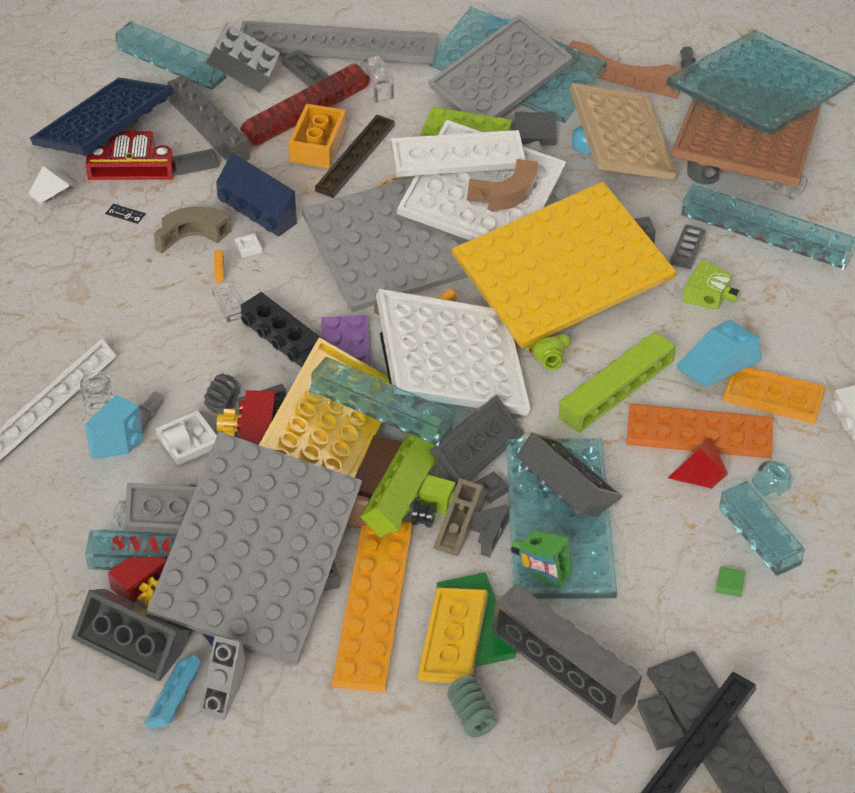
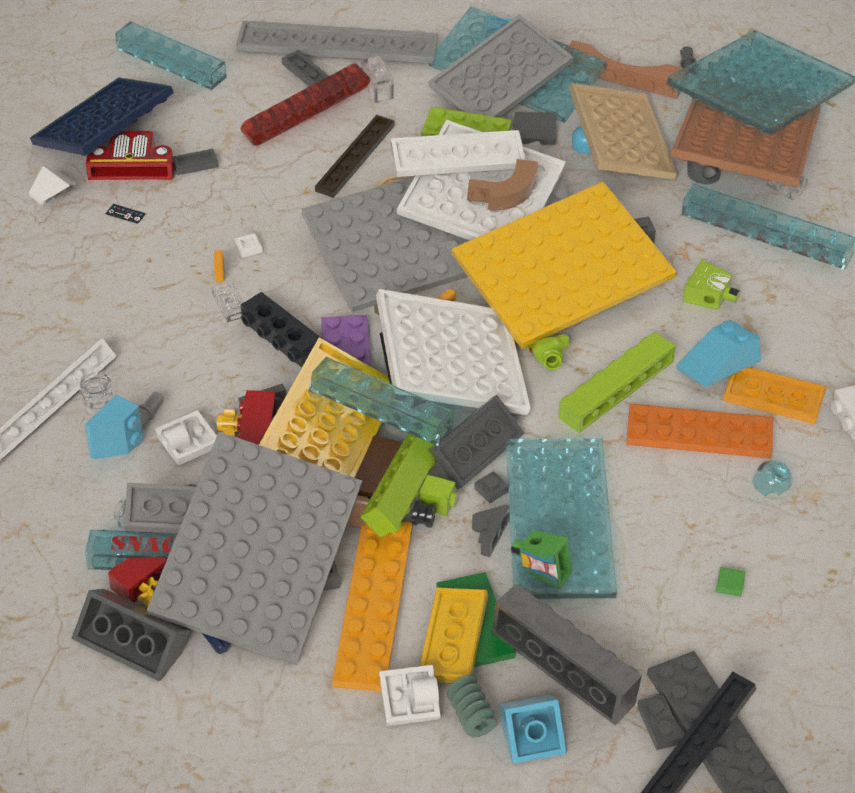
medium azure plate [144,655,201,730] -> none
dark tan arch [154,206,232,253] -> none
flat silver brick [167,75,250,161] -> none
light grey slope [200,634,245,719] -> none
dark grey gear [204,373,241,414] -> none
dark grey brick [206,23,280,93] -> none
dark blue slope [216,153,297,237] -> none
light orange brick [288,104,347,169] -> none
dark tan slope [434,478,487,557] -> none
dark grey slope [516,432,622,517] -> none
red slope [668,437,728,489] -> none
dark grey slope [670,224,706,269] -> none
clear light blue brick [719,481,805,576] -> none
none -> white plate [379,665,441,726]
none -> medium azure slope [499,694,567,764]

